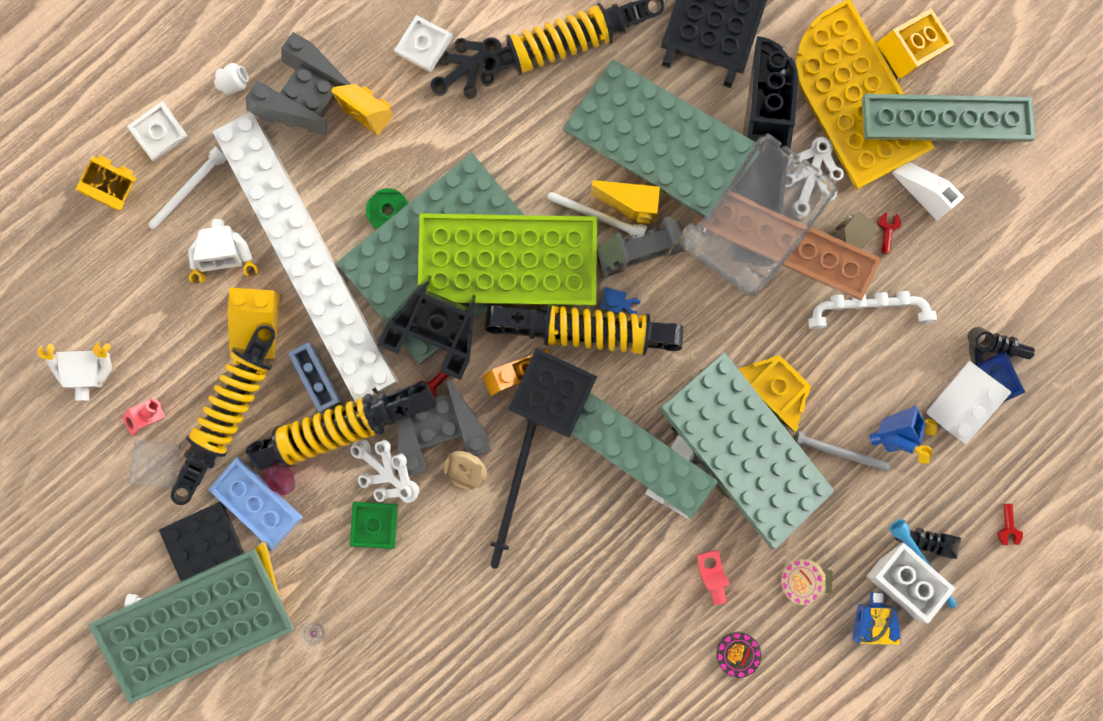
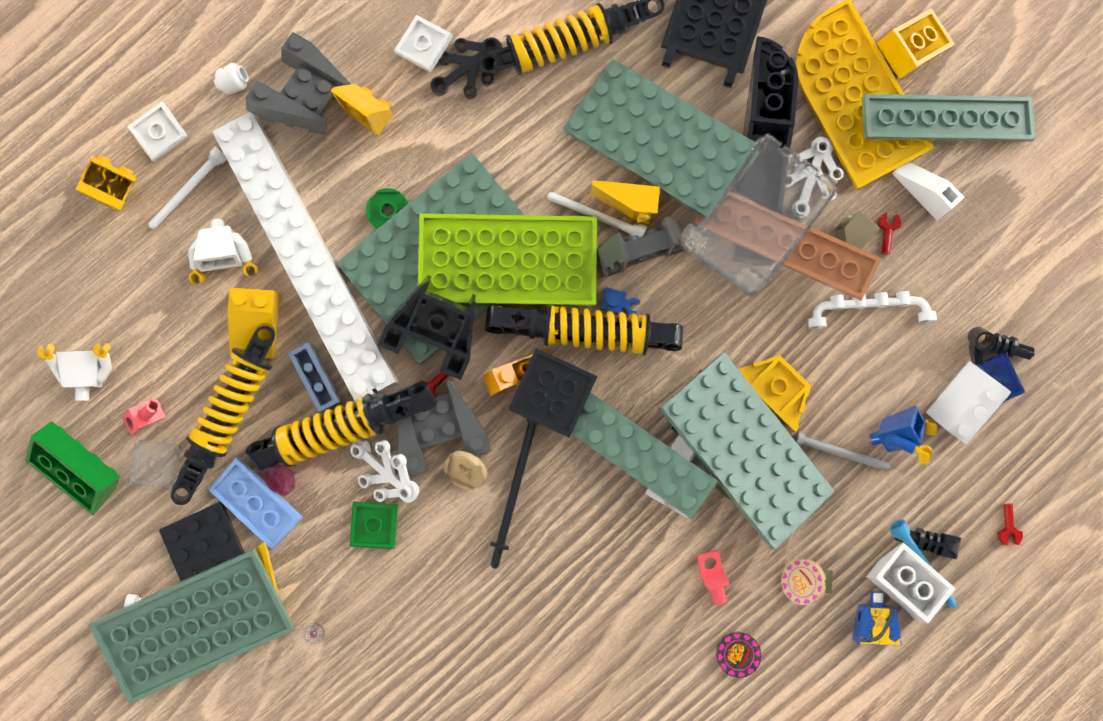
none -> green slope [25,421,120,515]

